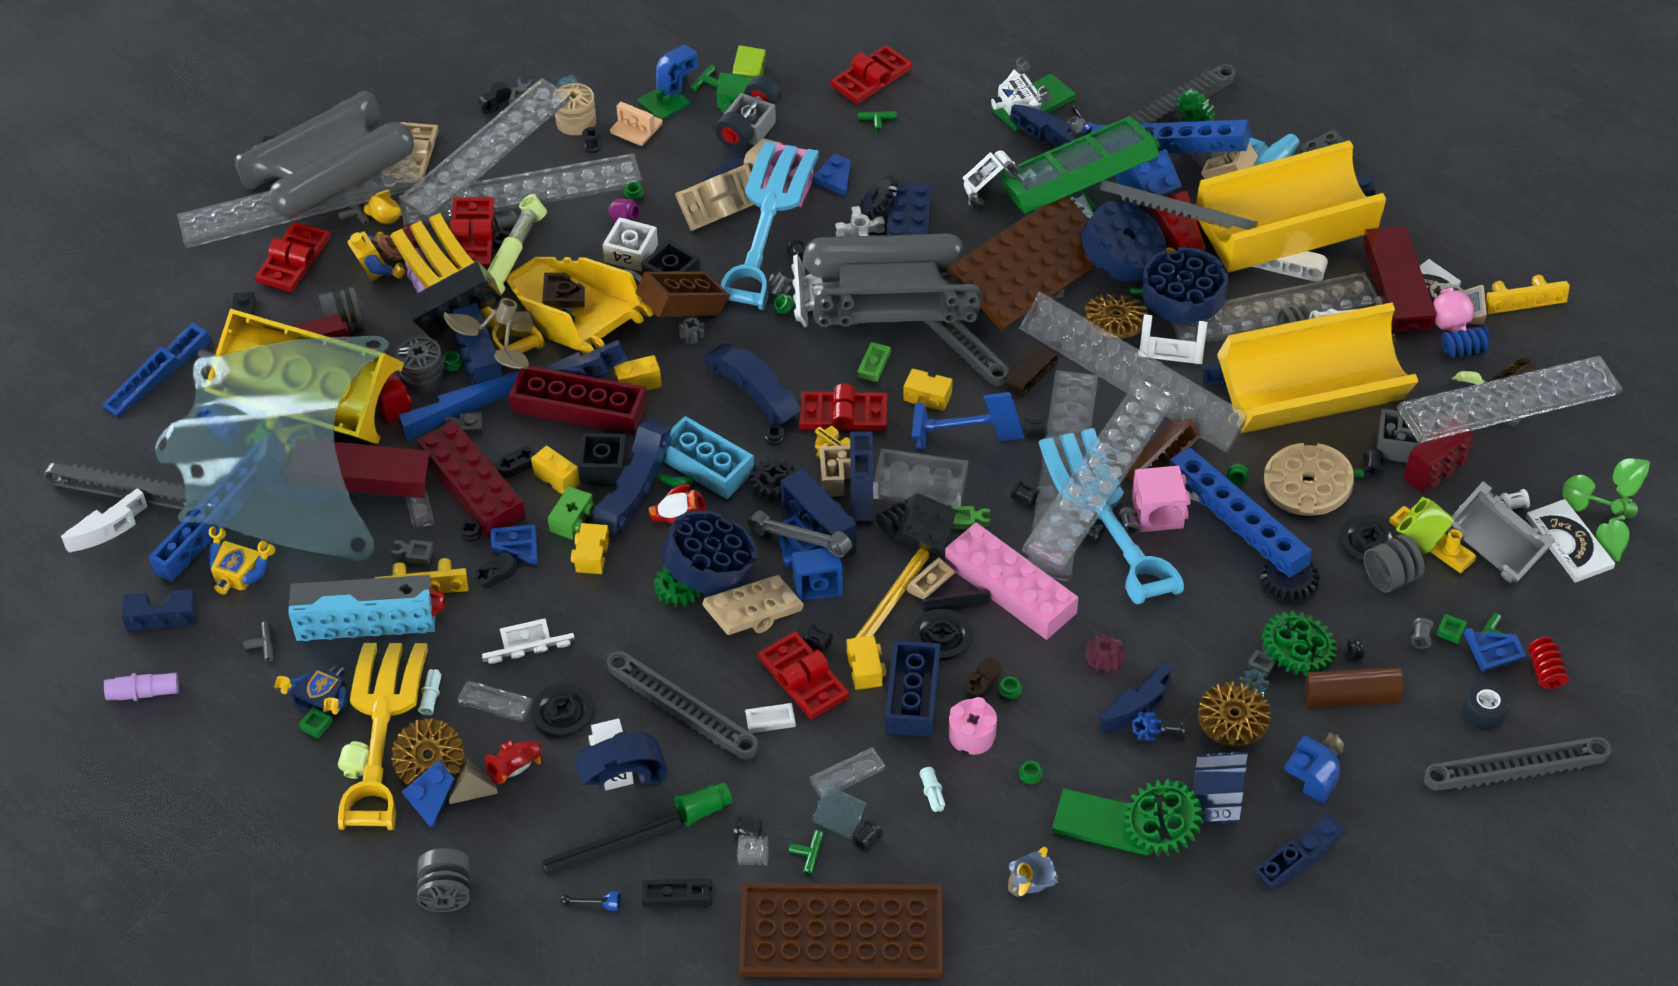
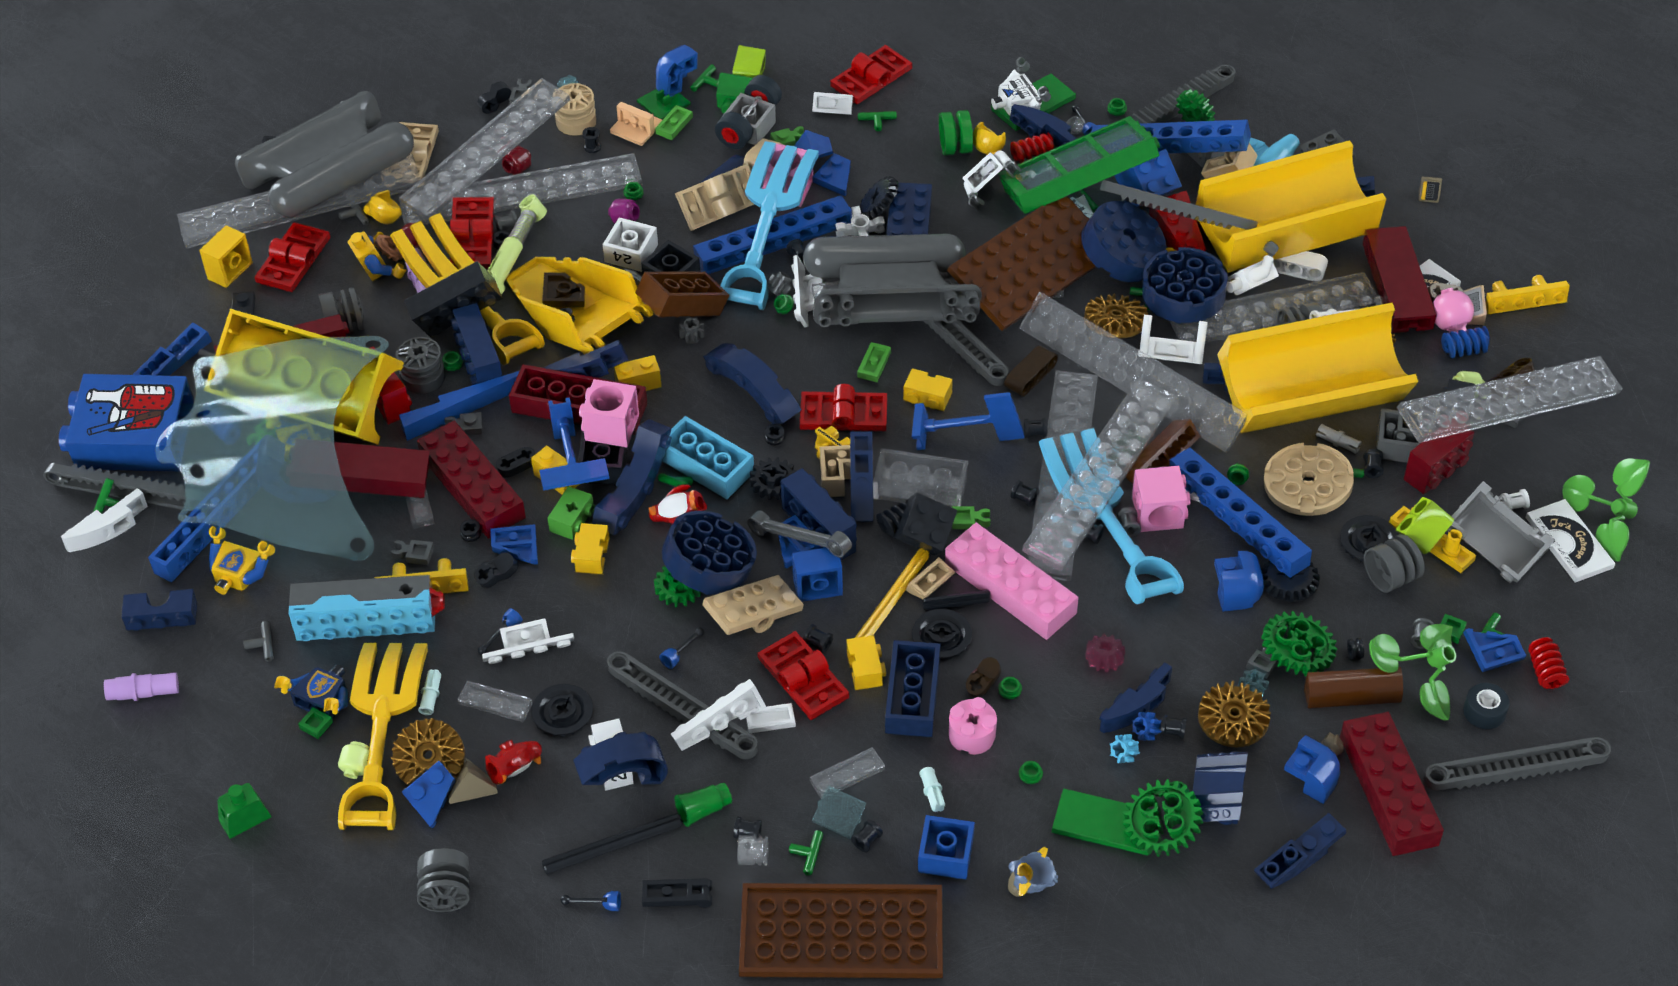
dark tan plant [444,298,533,369] -> none
none -> blue brick [59,374,195,472]
none -> green piece [93,478,119,514]
none -> yellow brick [199,225,253,288]
none -> green torso [217,783,271,839]
none -> hinge [478,608,523,655]
none -> dark red head [502,146,531,175]
none -> blue piece [539,397,609,491]
none -> bright pink brick [579,379,639,447]
none -> bright green plate [655,105,693,140]
none -> blue hinge [659,627,704,669]
none -> white wing [671,679,766,751]
none -> blue brick [693,195,852,274]
none -> bright green plate [770,126,804,146]
none -> blue slope [794,130,834,158]
none -> white plate [812,92,853,115]
none -> blue brick [918,815,975,880]
none -> green wheel [939,110,973,156]
none -> yellow hair [973,122,1006,155]
none -> red piece [1010,132,1054,163]
none -> green plate [1107,98,1127,116]
none -> medium azure gear [1109,734,1140,763]
none -> blue brick [1214,551,1264,612]
none -> white torso [1227,241,1279,295]
none -> light grey pin [1316,424,1362,454]
none -> dark red brick [1340,711,1444,856]
none -> bright green plant [1369,624,1456,721]
none -> slope [1419,177,1442,203]

